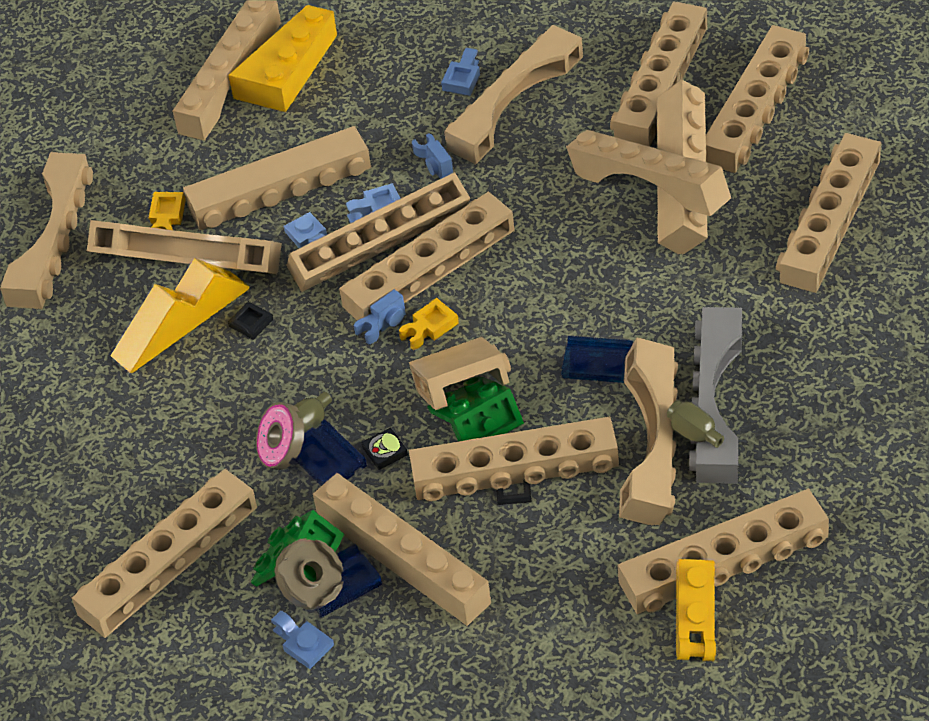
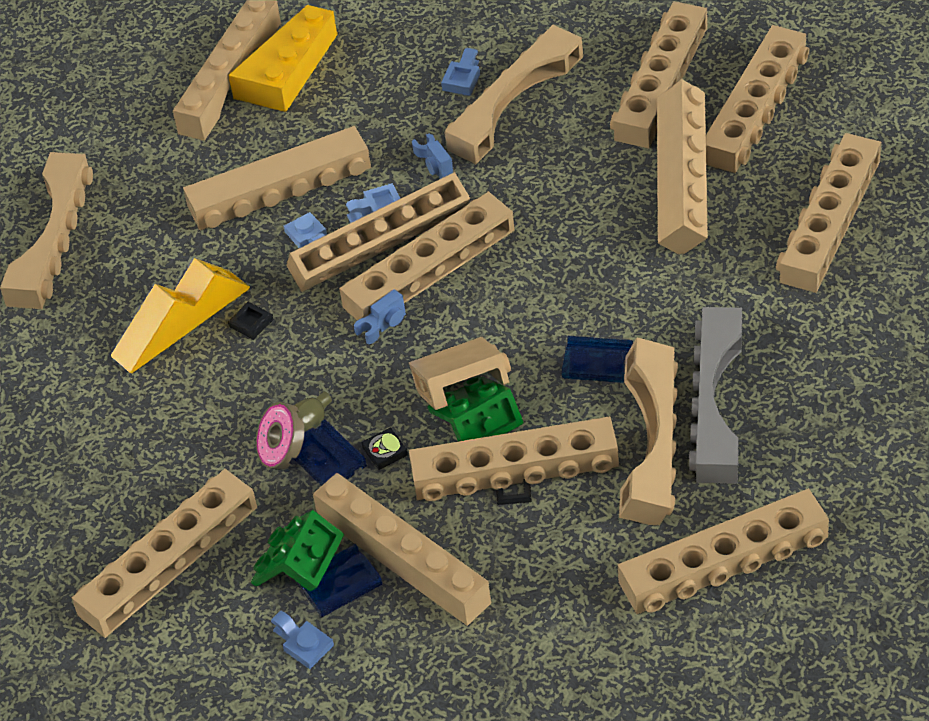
tan arch [87,220,282,274] -> none
yellow plate [148,192,186,230] -> none
dark tan tile [275,538,343,610] -> none
yellow plate [399,298,459,350] -> none
tan arch [566,130,731,216] -> none
olive plant [667,400,724,448] -> none
yellow plate [676,559,716,661] -> none

